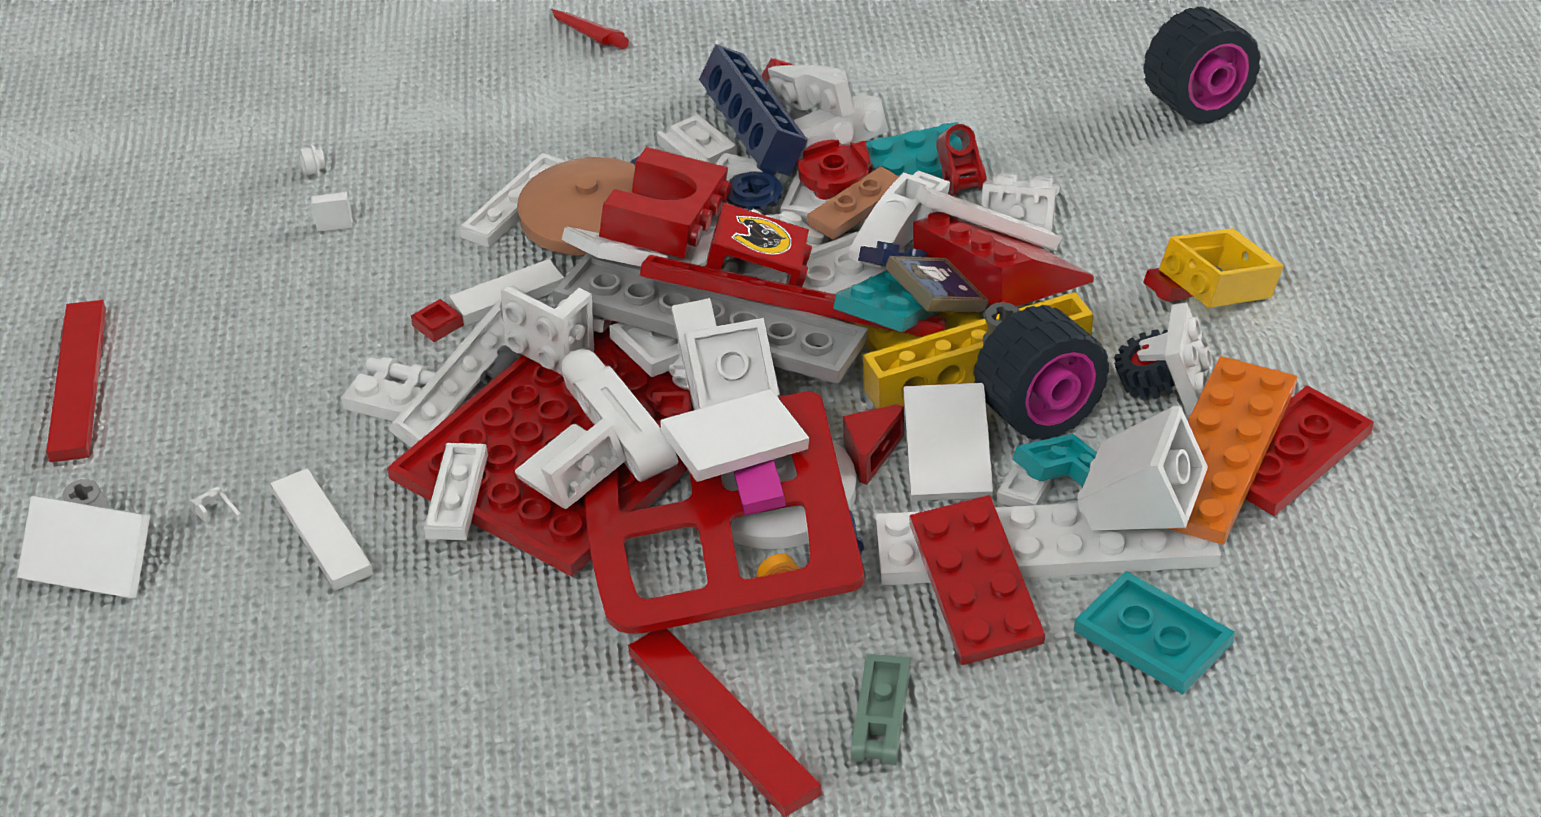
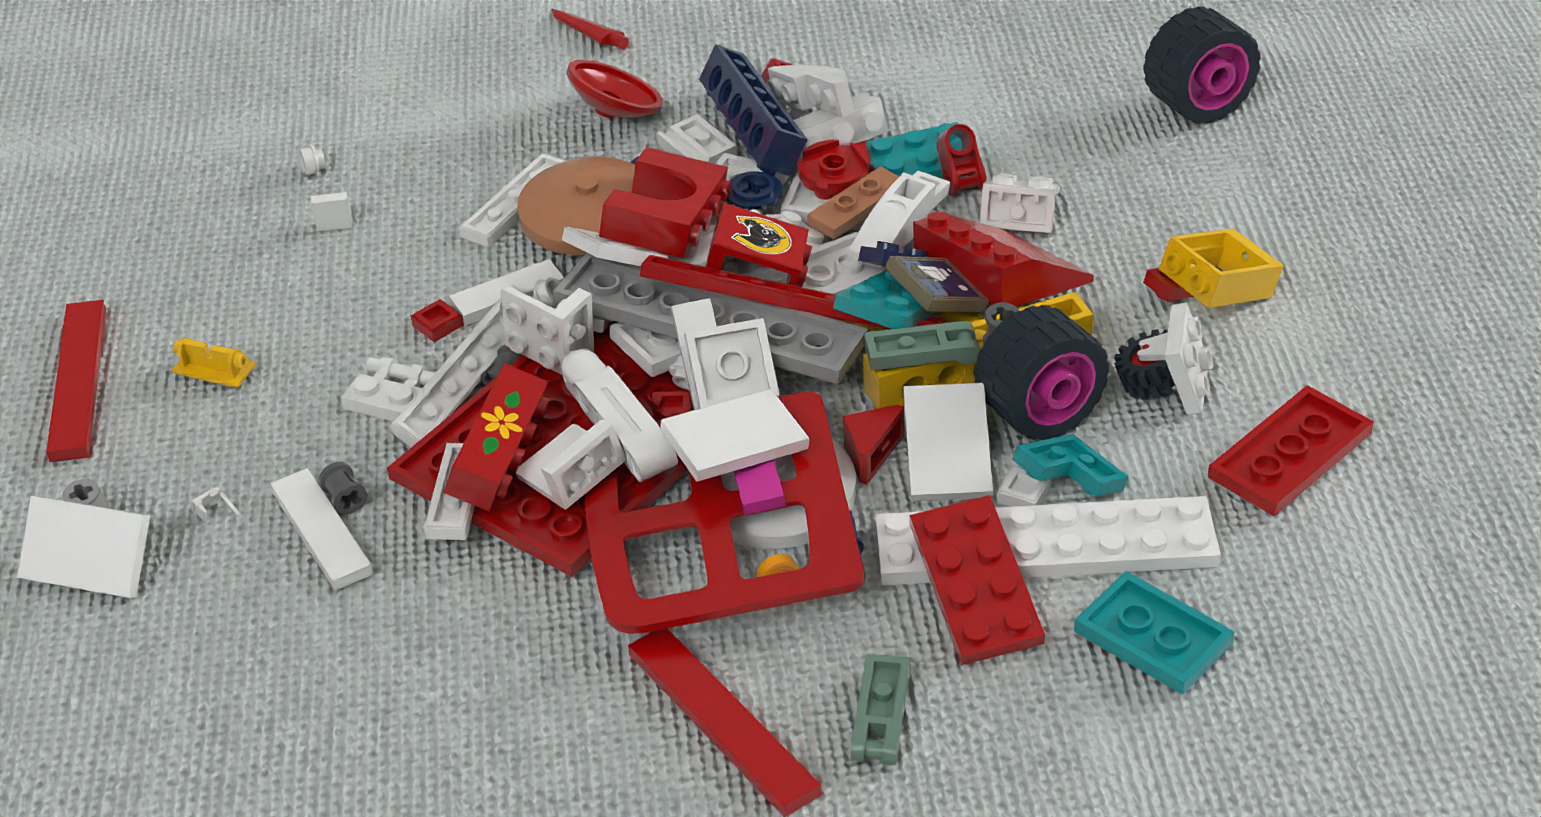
white tile [915,185,1061,251] -> none
white slope [1077,406,1208,530] -> none
orange plate [1166,356,1297,545] -> none
none -> yellow hinge [171,337,257,388]
none -> dark grey bush [318,462,368,514]
none -> red brick [443,363,549,511]
none -> white plate [533,277,560,307]
none -> red dish [566,60,663,119]
none -> sand green plate [864,321,980,370]

